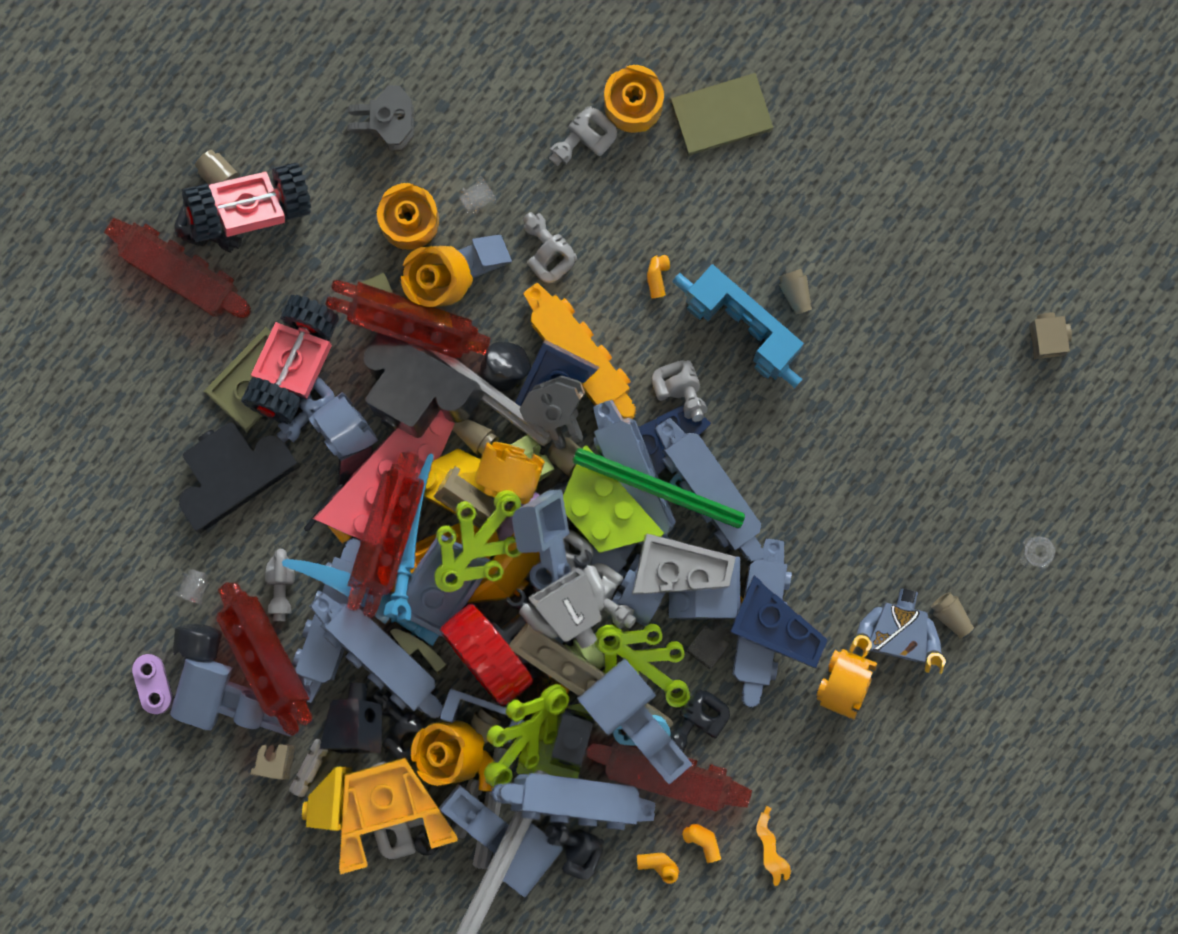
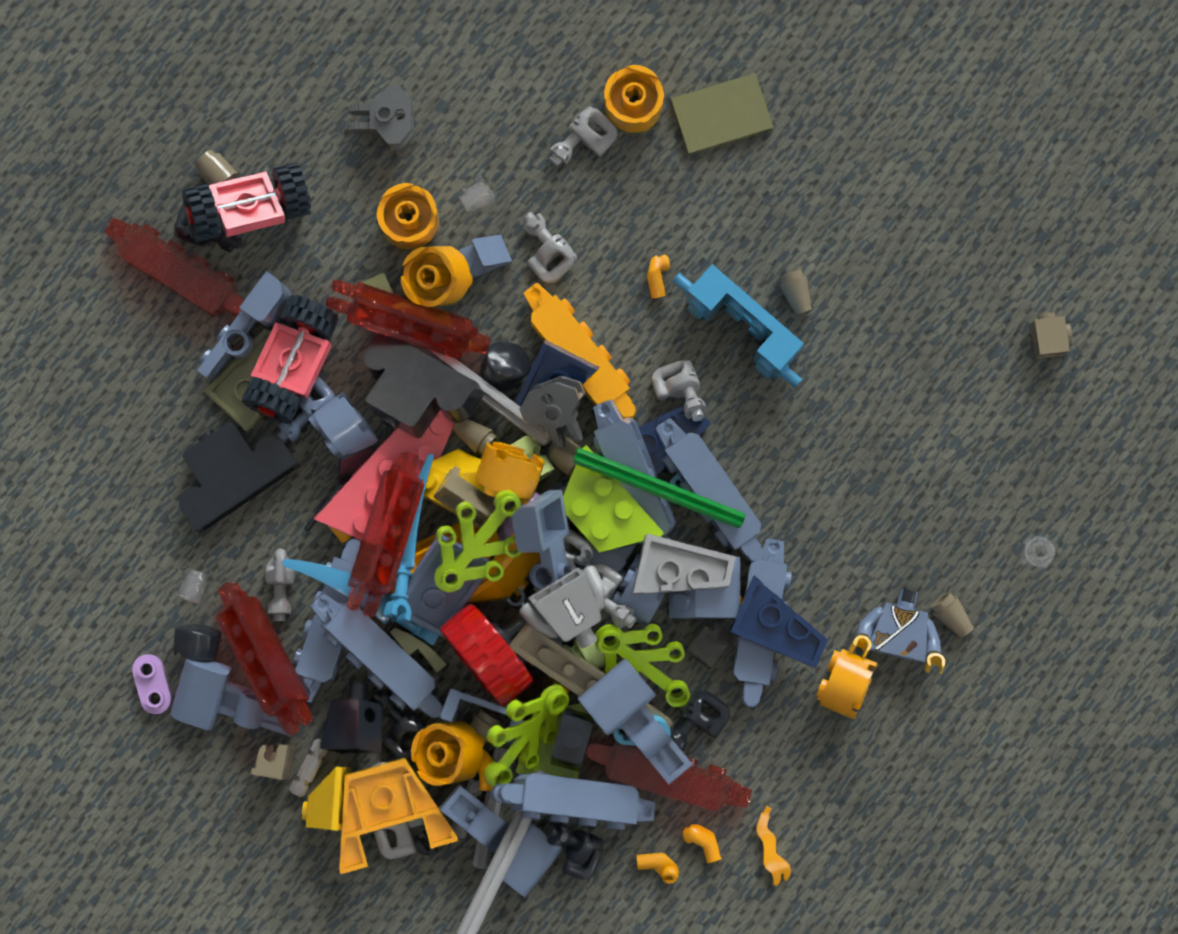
none -> sand blue plate [197,271,292,380]

